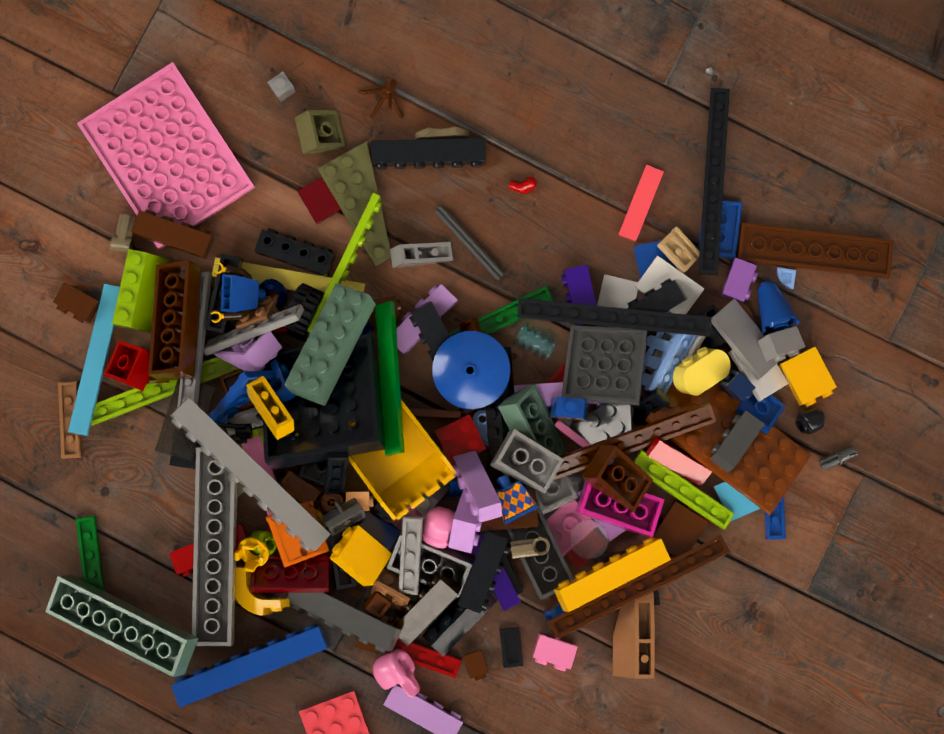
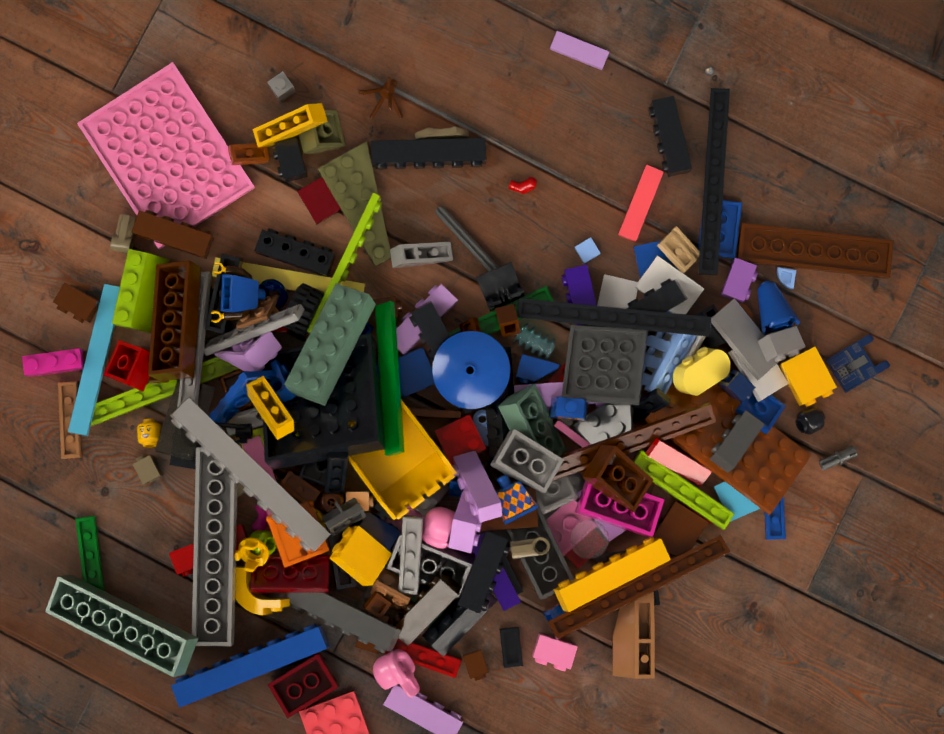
none -> dark pink brick [22,348,85,377]
none -> dark tan brick [132,454,163,485]
none -> yellow head [137,418,163,448]
none -> dark orange plate [228,143,270,165]
none -> dark pink arm [252,505,268,531]
none -> yellow brick [253,103,328,147]
none -> dark red brick [268,653,340,719]
none -> black brick [272,137,307,183]
none -> blue tile [398,347,435,398]
none -> black hinge [476,262,524,311]
none -> reddish brown brick [495,304,521,337]
none -> blue slope [516,354,559,385]
none -> lavender tile [550,31,609,70]
none -> light blue tile [574,237,601,264]
none -> black brick [648,96,692,177]
none -> dark blue flag [825,334,890,393]

